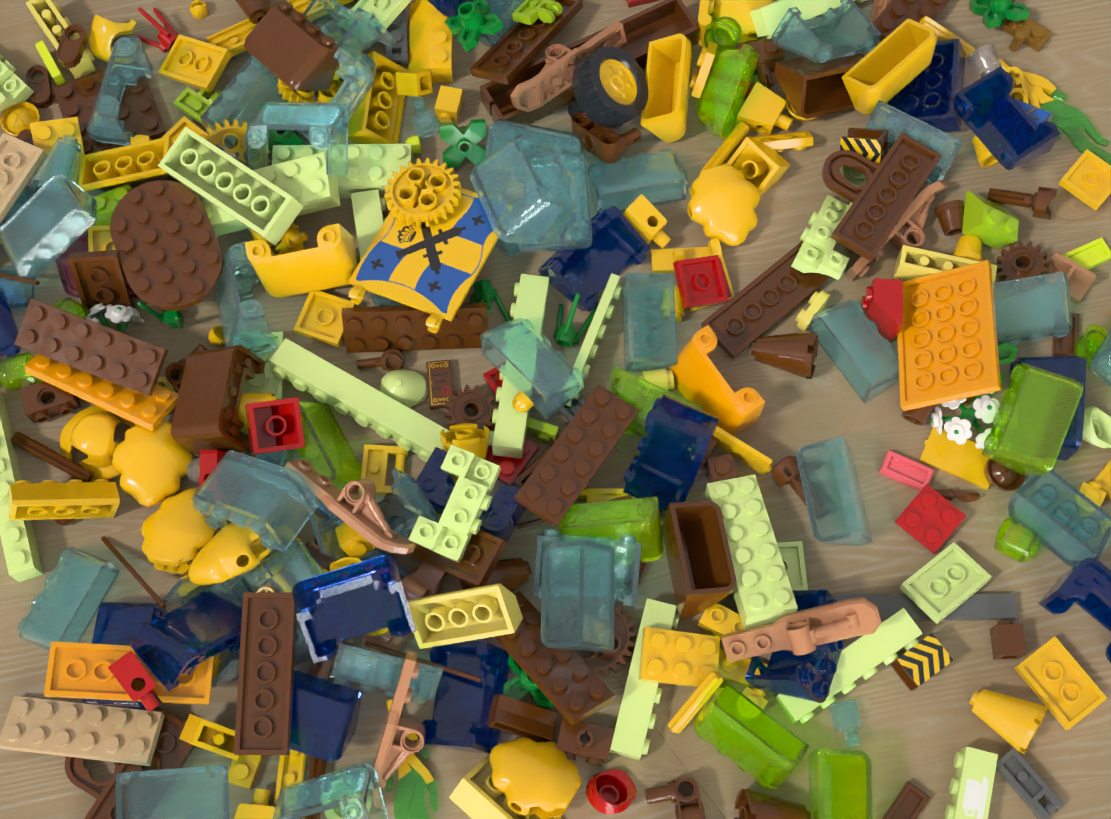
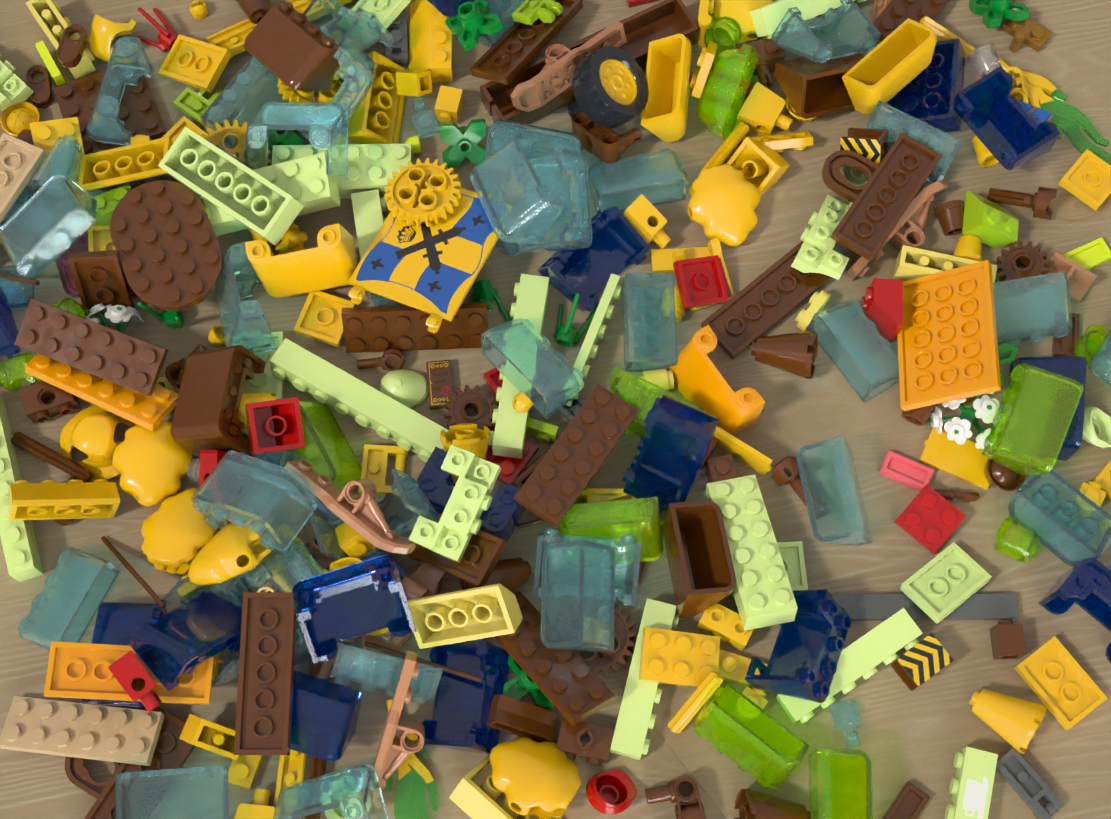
nougat piece [721,597,882,662] -> none

